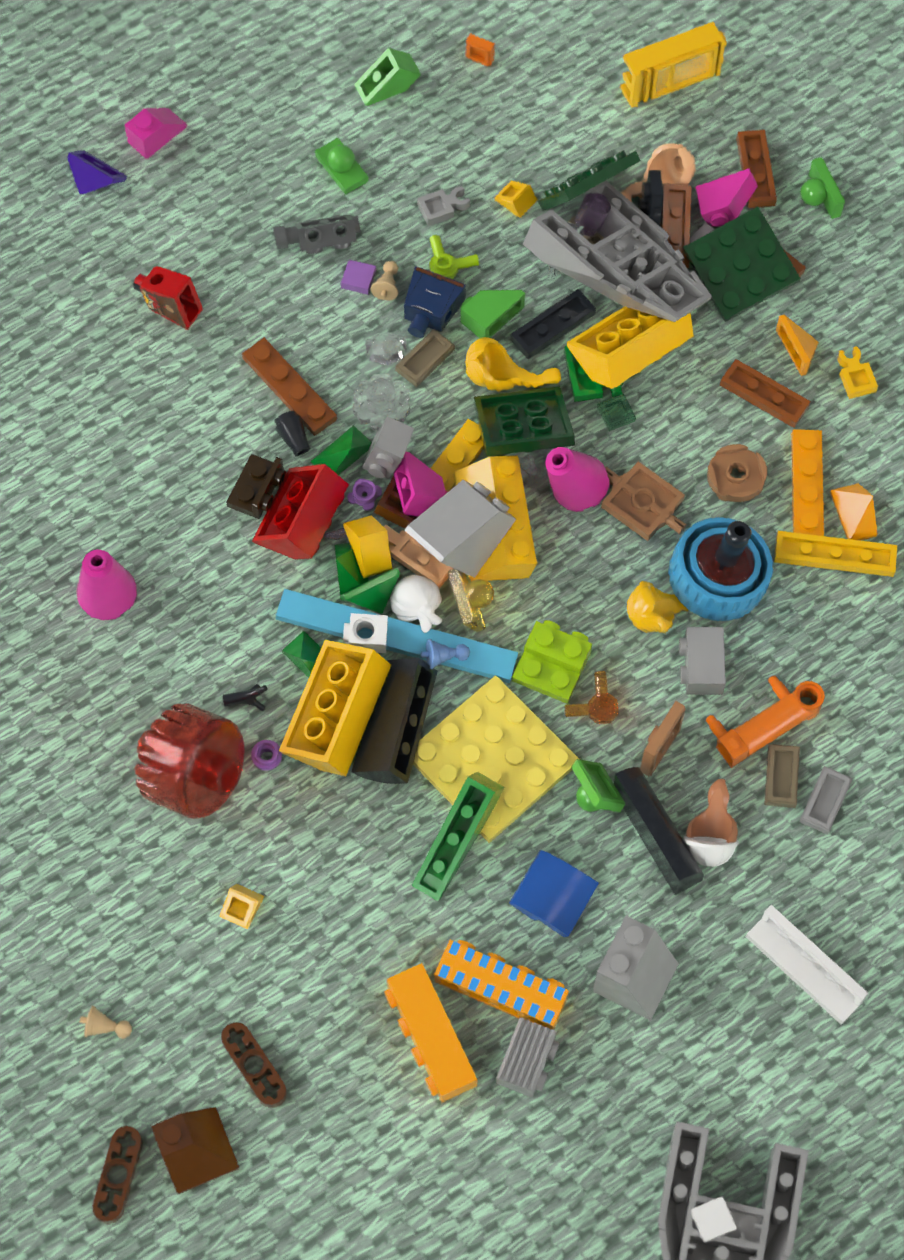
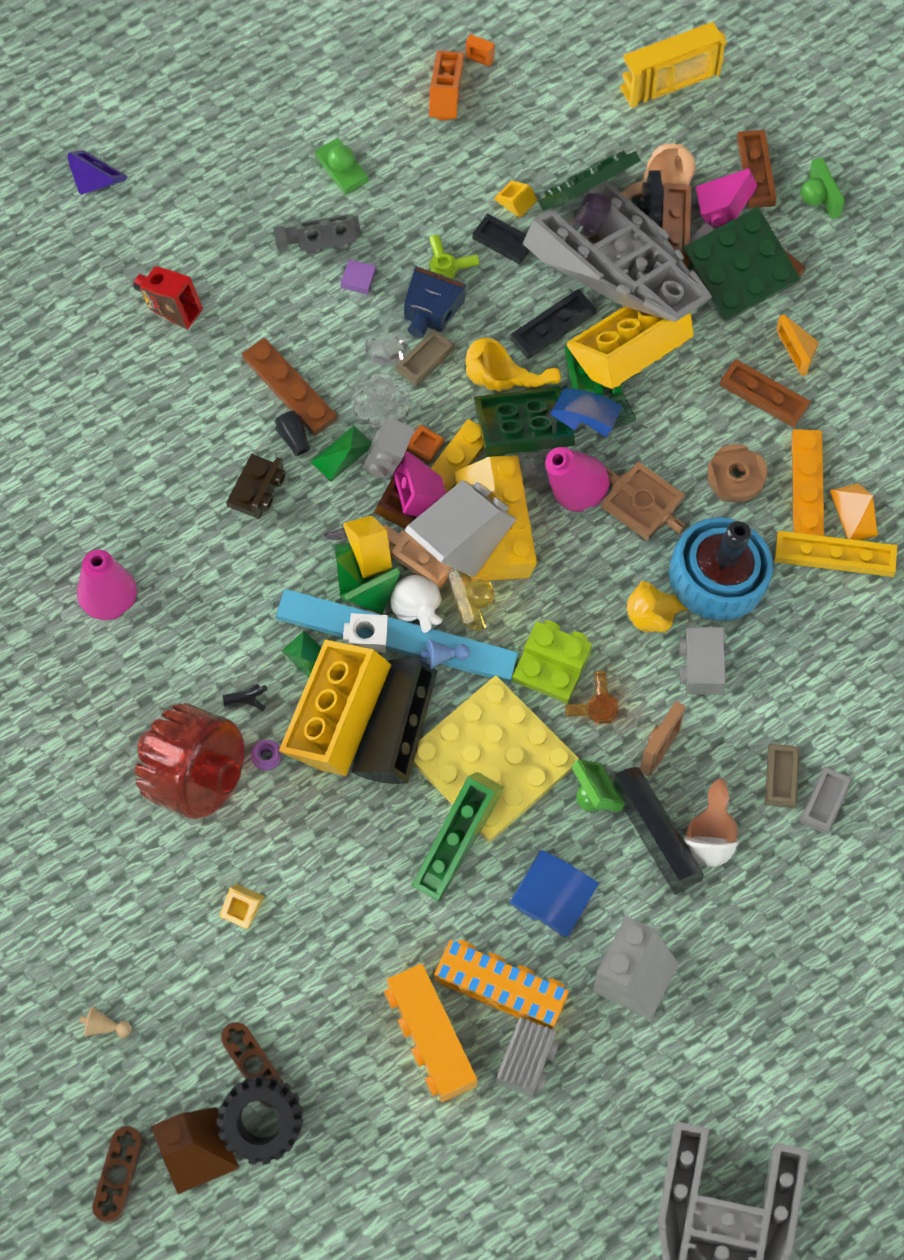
dark pink slope [124,108,187,159] -> none
red slope [252,464,349,560] -> none
medium lavender plate [347,479,382,511] -> none
bright green slope [354,48,421,106] -> none
tan piece [371,261,398,301] -> none
light grey plate [417,186,470,226] -> none
bright green slope [460,290,525,338] -> none
white tile [690,1196,737,1243] -> none
orange piece [706,675,825,768] -> none
white fence [746,905,869,1025] -> none
yellow plate [837,346,878,399] -> none
none -> black tyre [217,1075,304,1165]
none -> orange tile [406,424,445,464]
none -> orange slope [429,51,464,121]
none -> black tile [472,213,530,265]
none -> blue slope [550,388,623,437]

